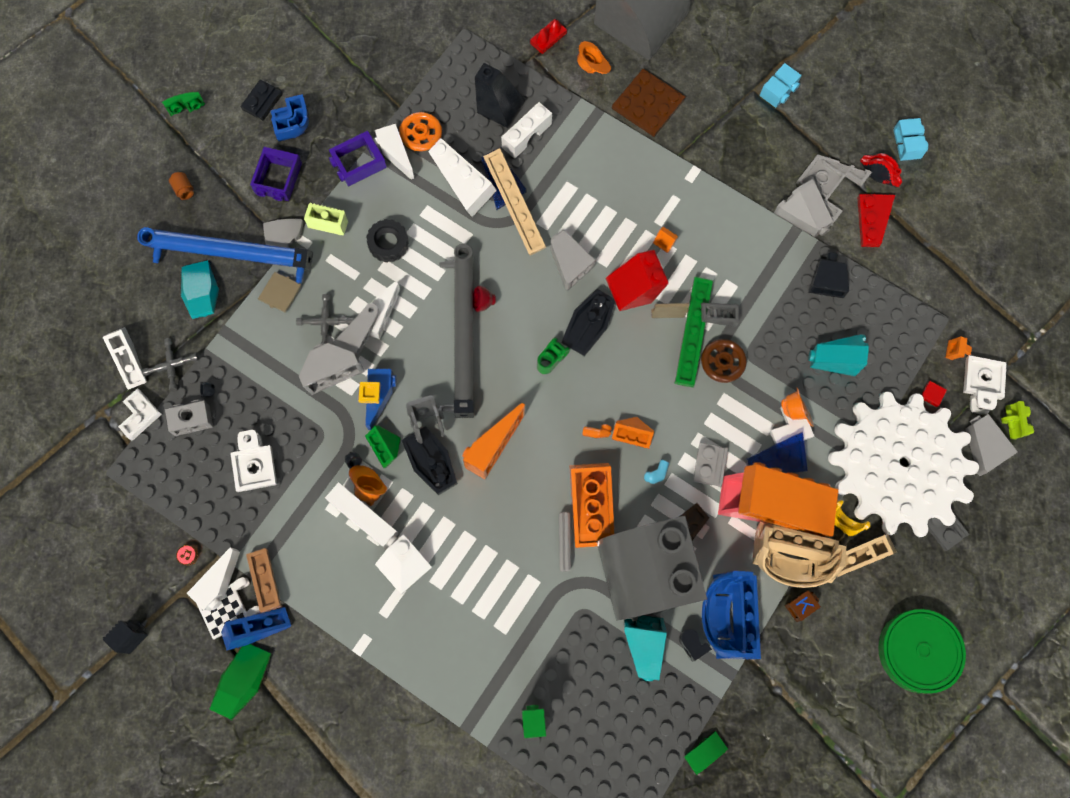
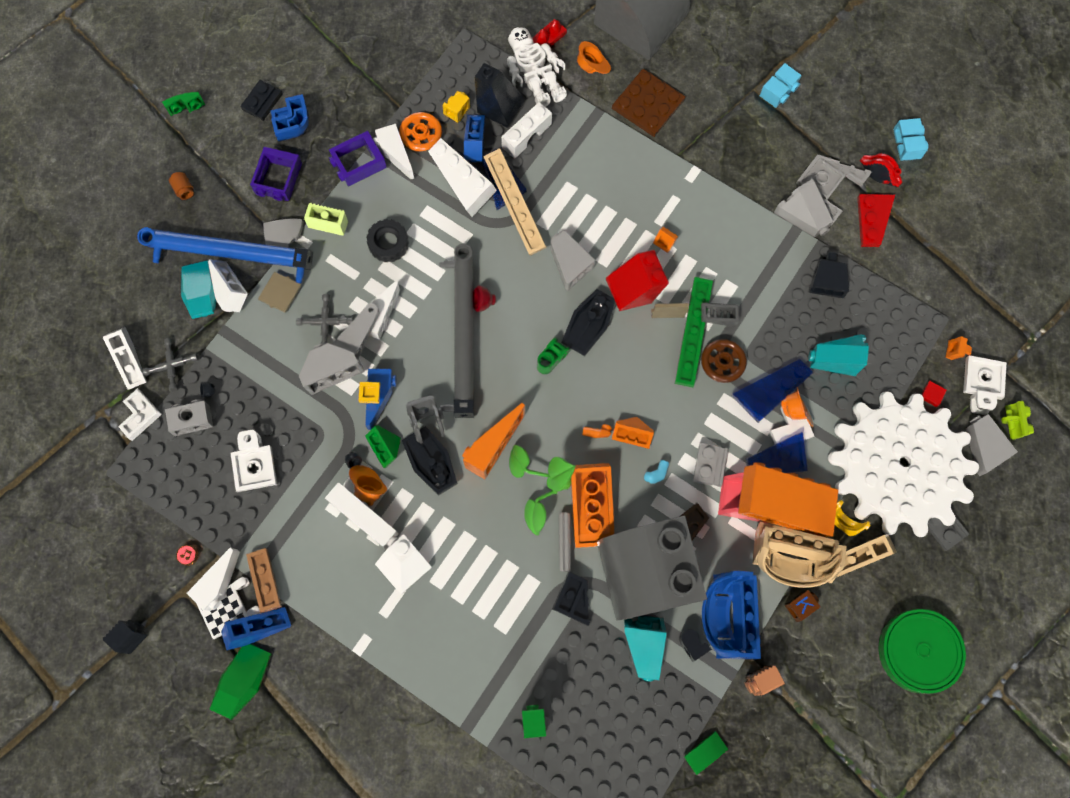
none -> white slope [208,259,248,312]
none -> yellow brick [442,91,470,123]
none -> blue slope [464,115,485,162]
none -> white piece [507,27,567,107]
none -> bright green plant [509,445,576,535]
none -> black wing [552,572,590,626]
none -> clear blue wing [731,359,813,423]
none -> nougat brick [744,665,785,696]

